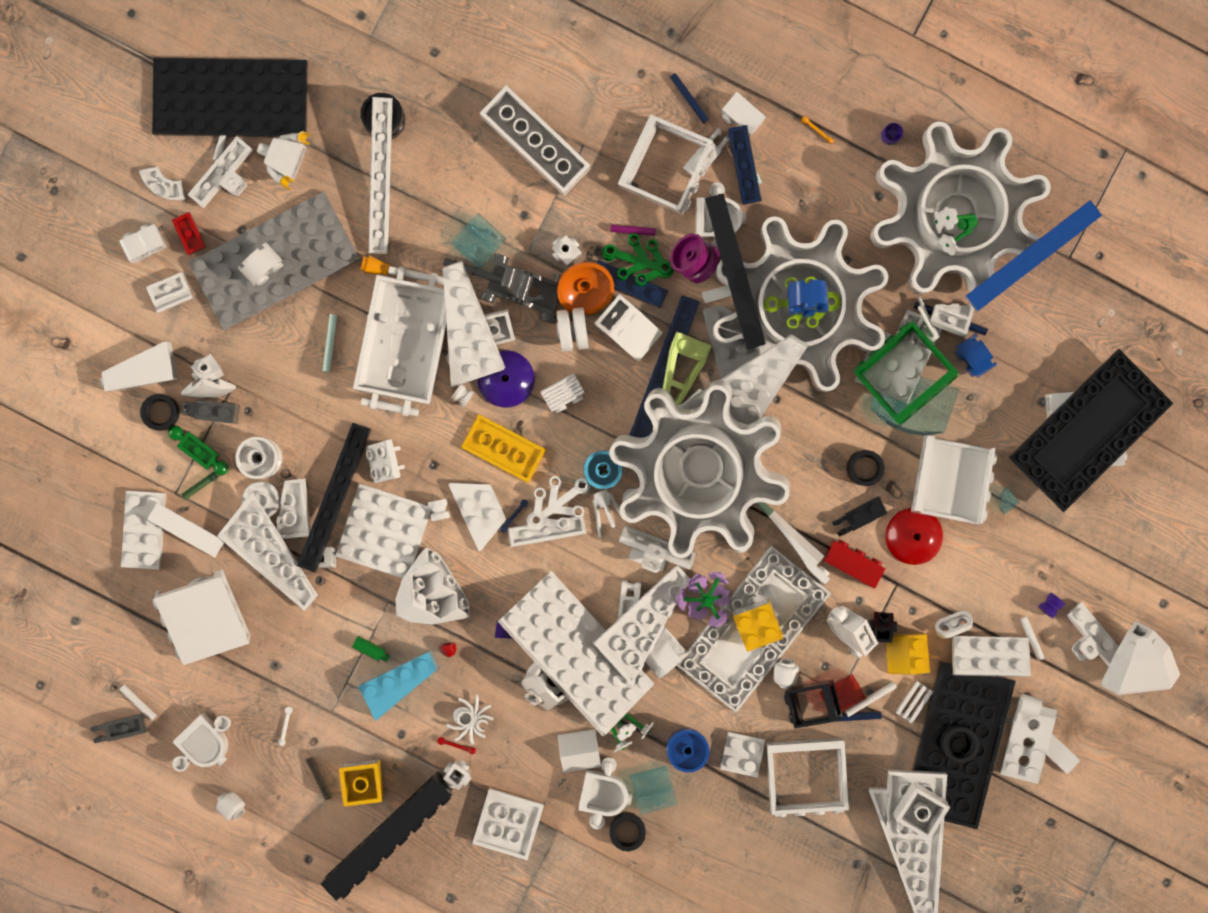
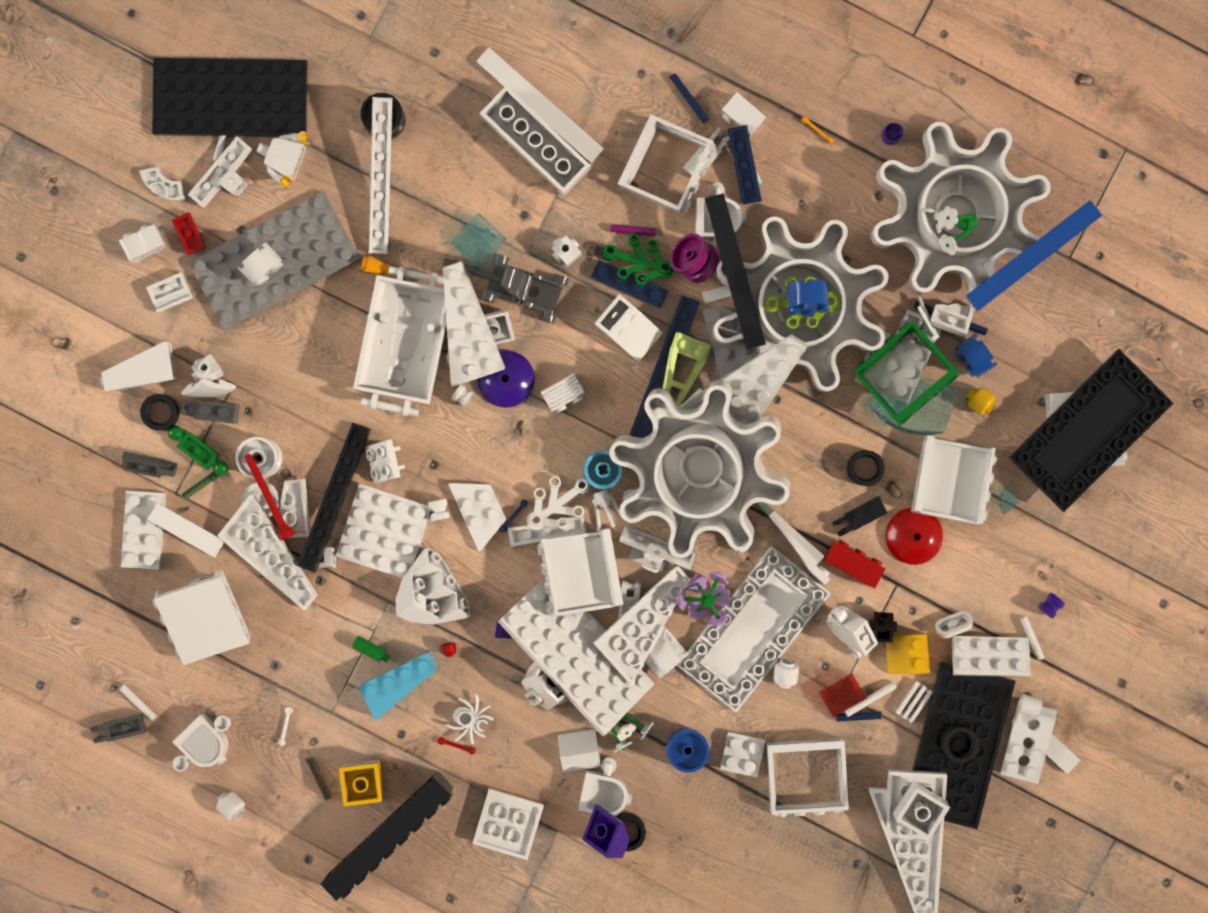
light aqua bar [323,314,337,372] -> none
white brick [443,759,472,790] -> none
yellow tile [461,414,546,483] -> none
white wheel [556,307,589,352] -> none
orange dish [557,262,614,316] -> none
clear light blue slope [630,765,678,815] -> none
yellow brick [733,598,783,652] -> none
black window [784,679,843,729] -> none
white plate [1066,602,1119,667] -> none
white brick [1100,621,1180,695] -> none
none -> dark grey hinge [122,452,178,478]
none -> red piece [245,454,295,541]
none -> white tile [476,47,604,163]
none -> white panel [537,529,623,617]
none -> dark purple slope [582,804,630,858]
none -> yellow head [967,387,997,415]

